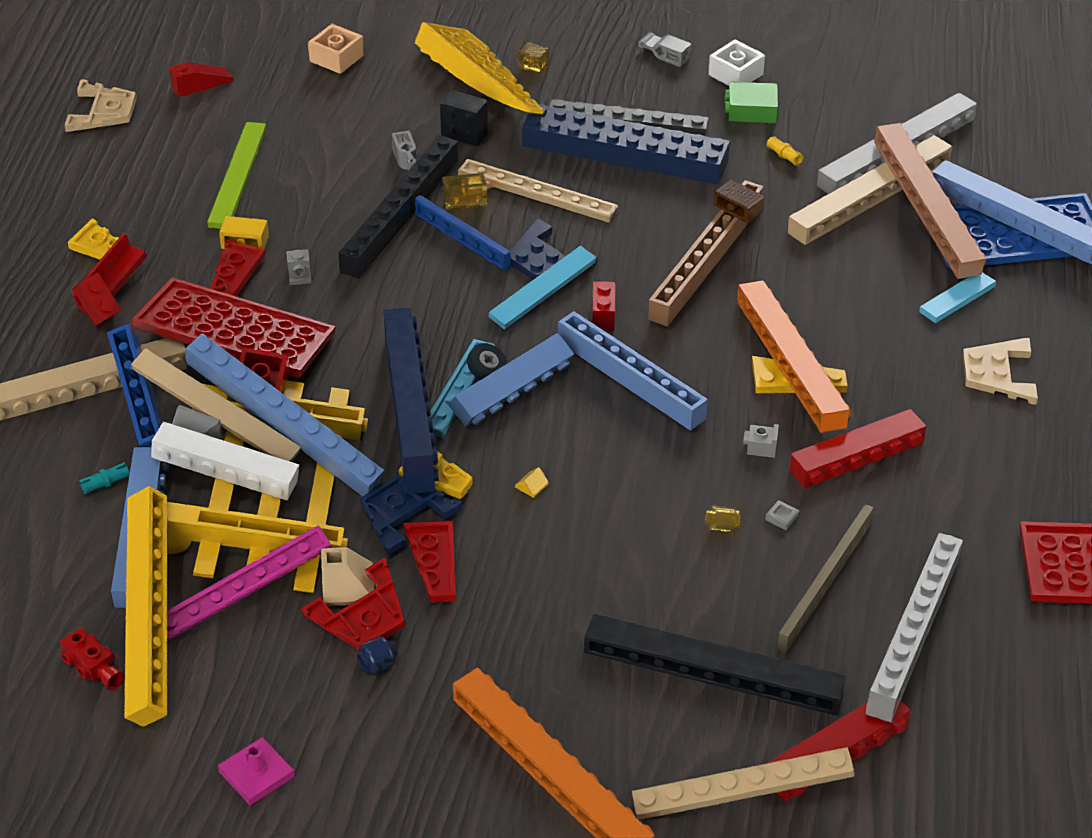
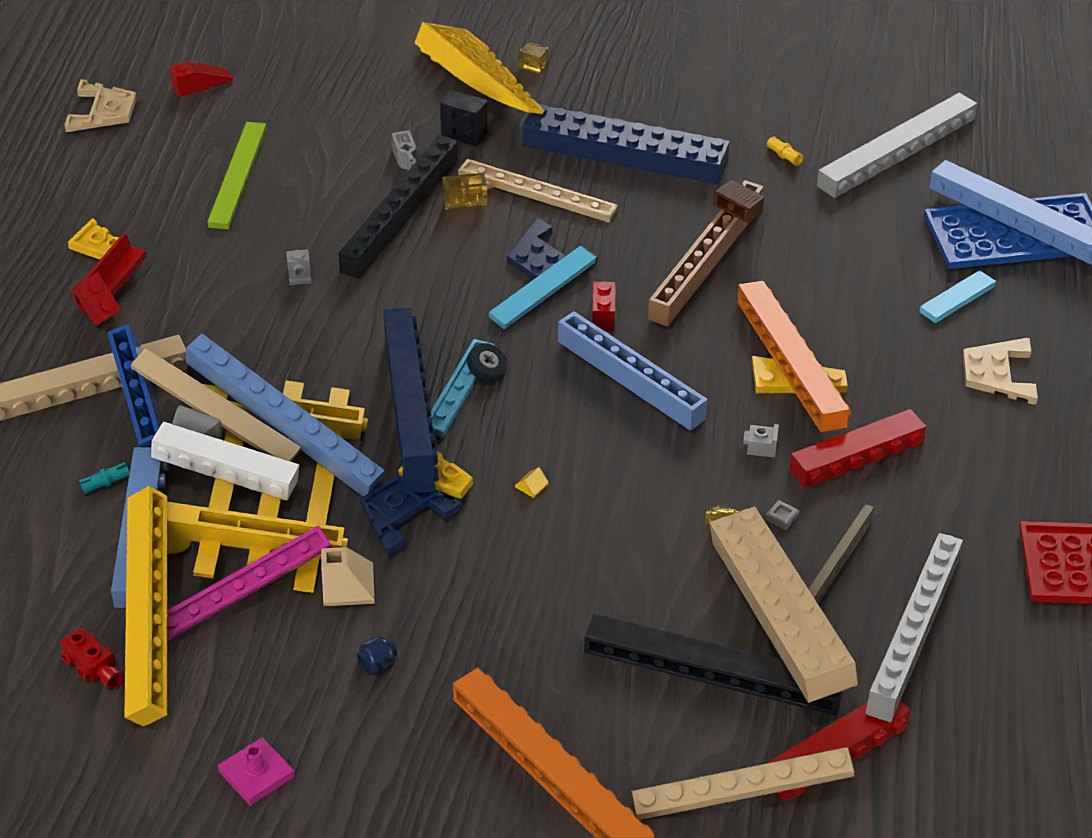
red plate [132,277,335,378] -> none
red wing [210,239,266,297] -> none
yellow brick [219,216,269,249] -> none
red slope [239,347,289,393] -> none
red wing [301,558,406,650] -> none
light nougat brick [308,24,364,74] -> none
red wing [404,521,456,603] -> none
blue tile [415,195,511,272] -> none
medium blue brick [449,333,574,427] -> none
plate [549,99,709,136] -> none
light grey piece [638,32,692,67] -> none
white brick [708,40,765,86] -> none
brick [725,82,778,123] -> none
tan brick [787,135,952,245] -> none
nougat brick [874,123,986,279] -> none
none -> tan brick [709,507,858,703]

